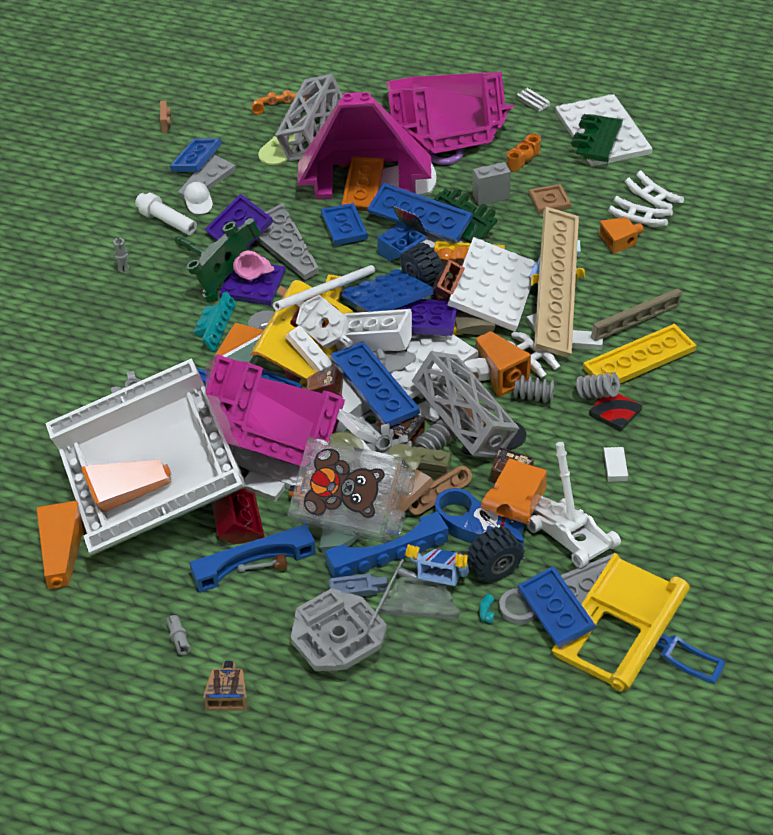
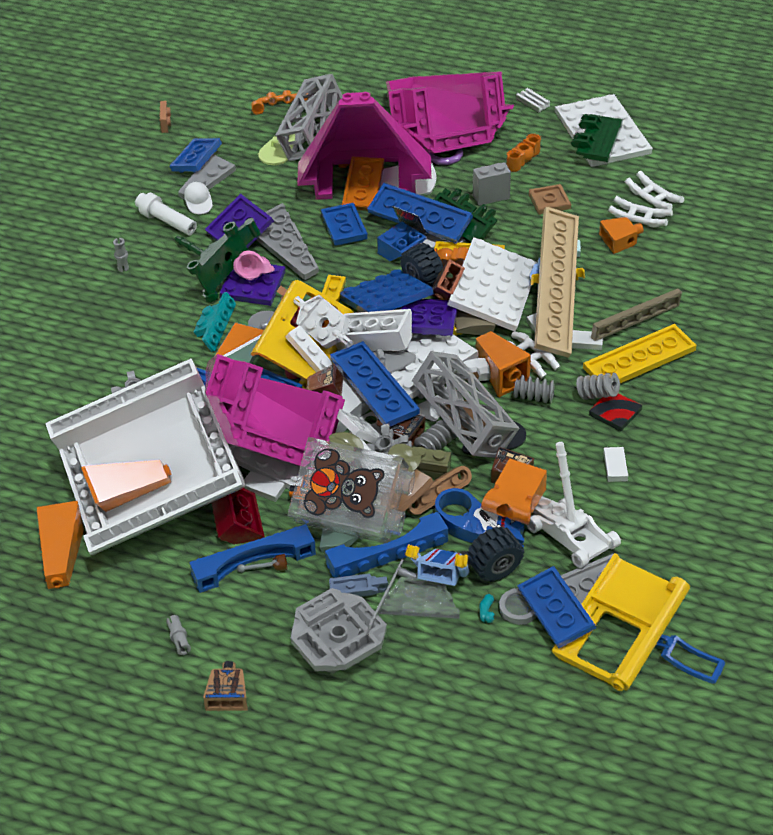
white piece [273,265,375,311] -> none

